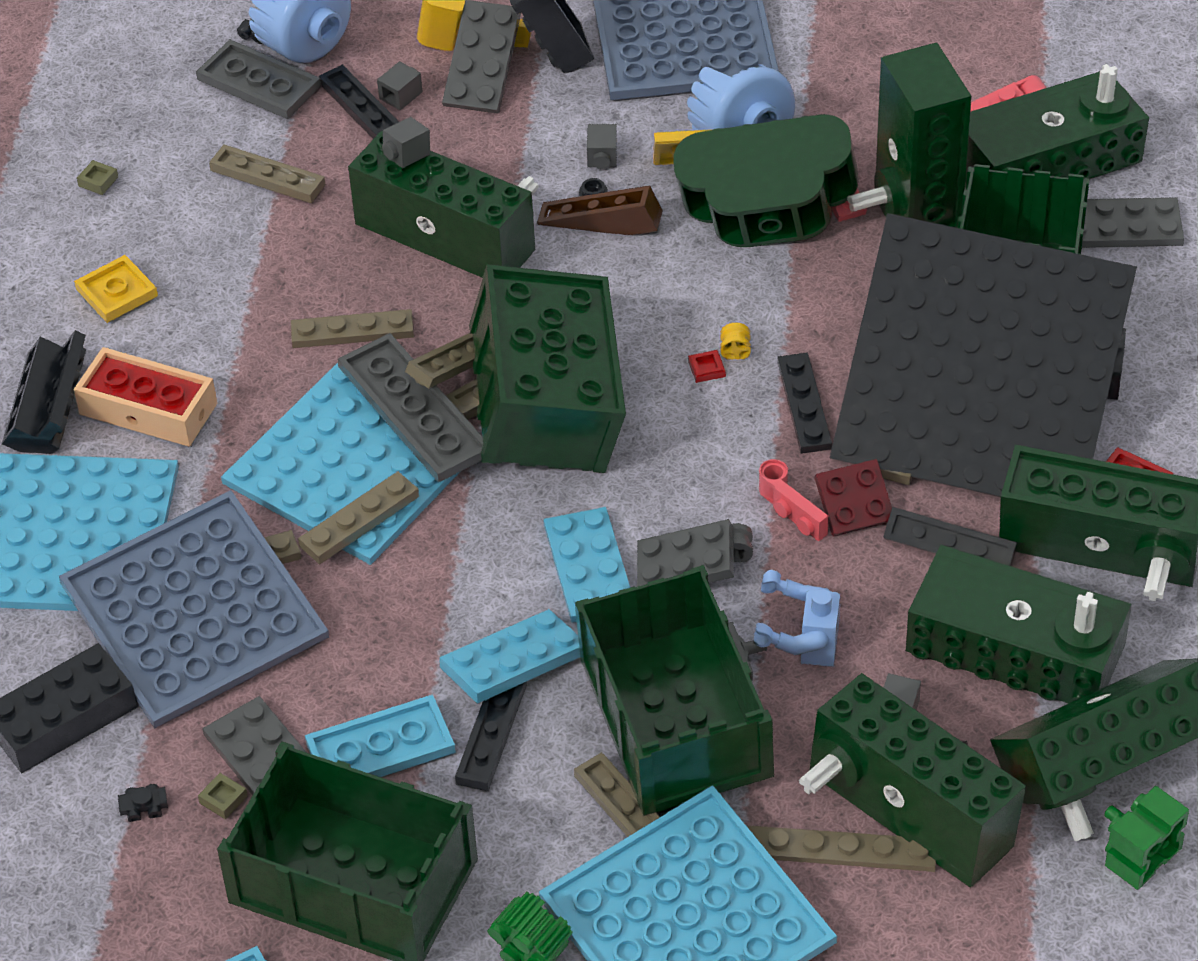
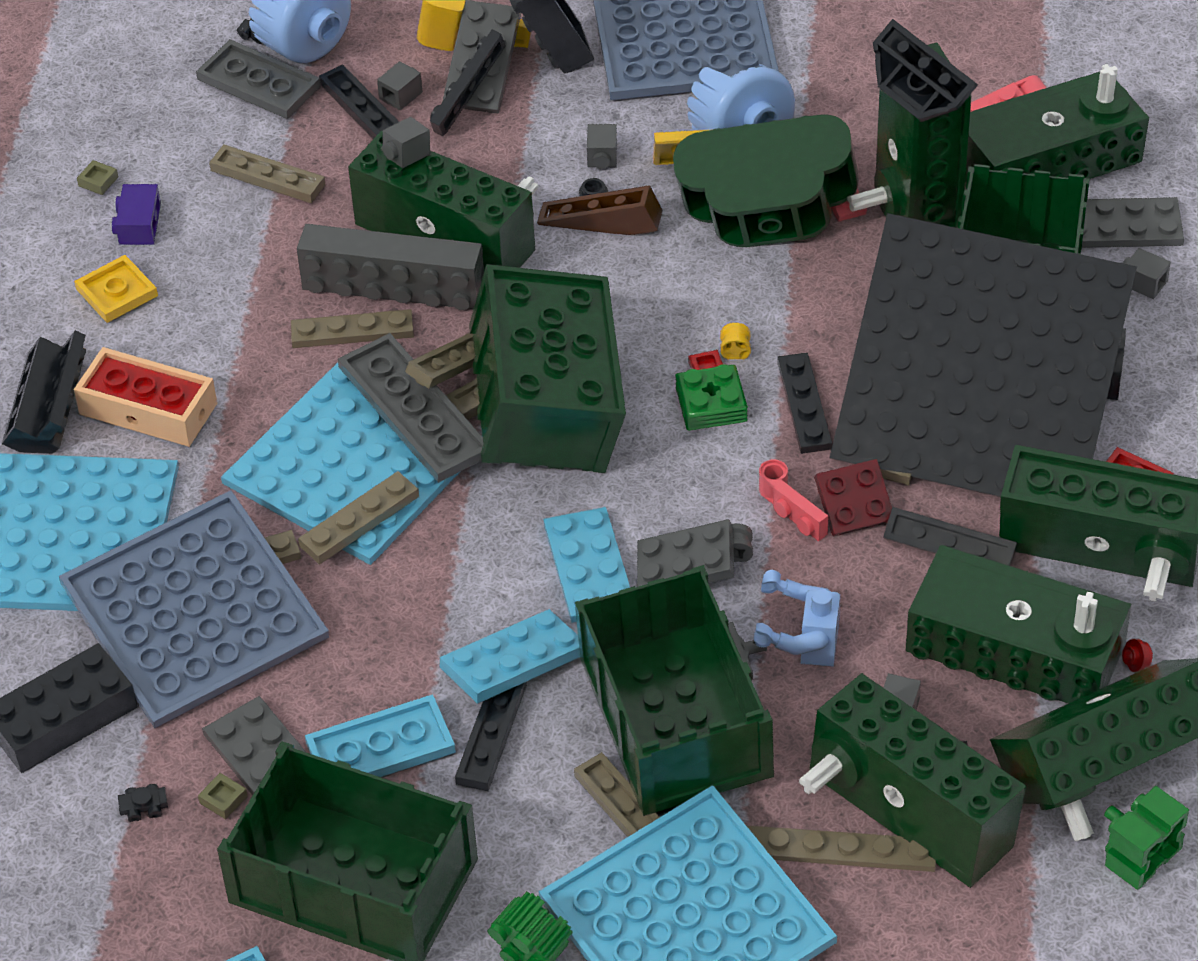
none -> dark purple brick [112,184,161,245]
none -> dark grey brick [297,224,484,310]
none -> black plate [430,29,506,136]
none -> green brick [675,364,748,431]
none -> black wedge [873,19,978,122]
none -> red plate [1122,638,1153,672]
none -> dark grey brick [1123,248,1171,299]

